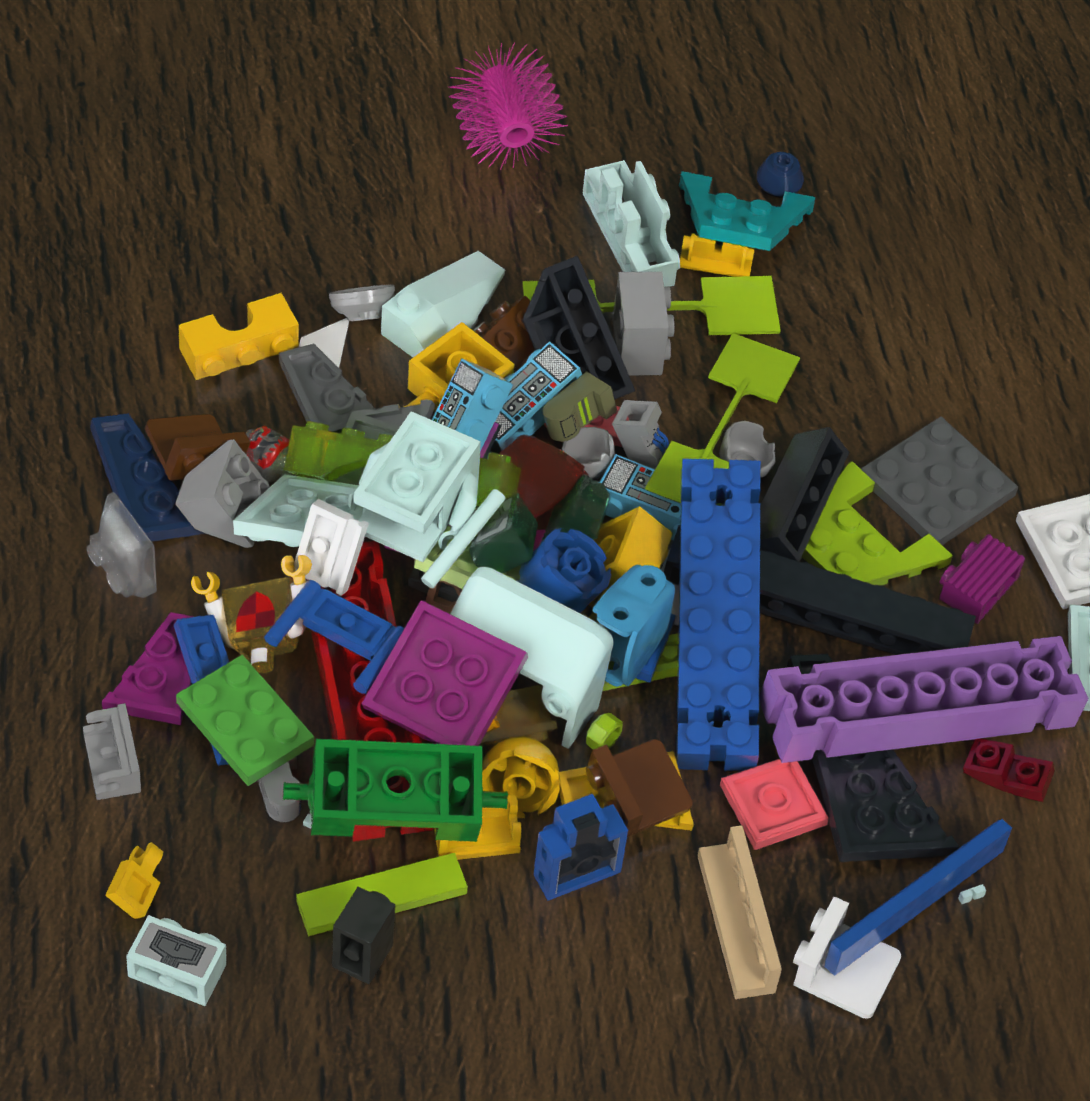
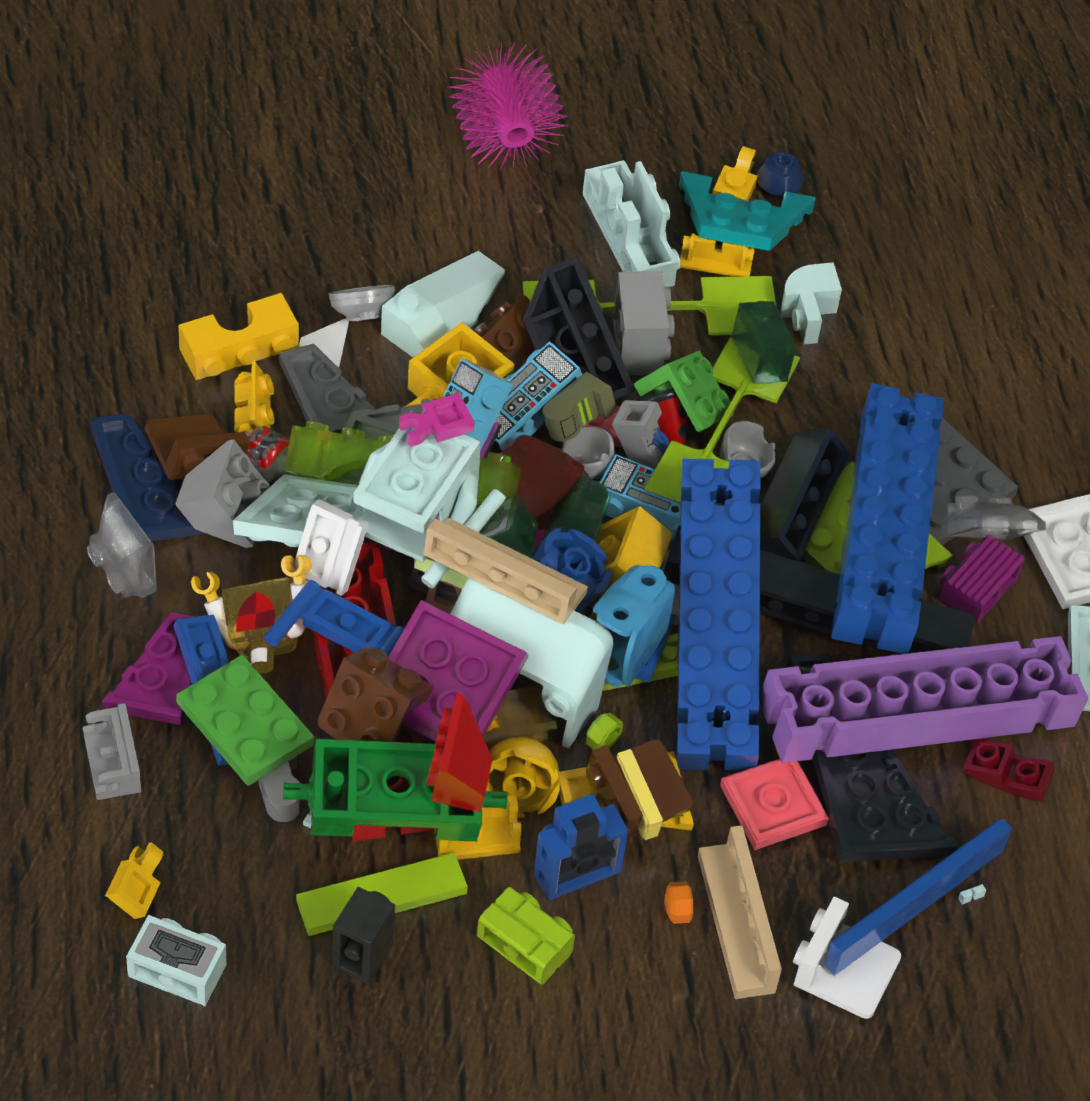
none -> yellow hinge [234,361,274,441]
none -> reddish brown bracket [317,645,433,742]
none -> dark pink plate [399,393,474,446]
none -> tan fence [423,518,588,625]
none -> red slope [426,693,493,812]
none -> lime brick [477,887,575,985]
none -> light yellow tile [615,749,663,840]
none -> bright green bracket [633,350,734,432]
none -> red hat [641,388,688,445]
none -> orange tile [664,881,693,924]
none -> yellow plate [713,146,757,201]
none -> clear green brick [731,301,796,384]
none -> light aqua brick [780,262,842,345]
none -> blue brick [831,383,944,654]
none -> clear slope [941,496,1046,540]

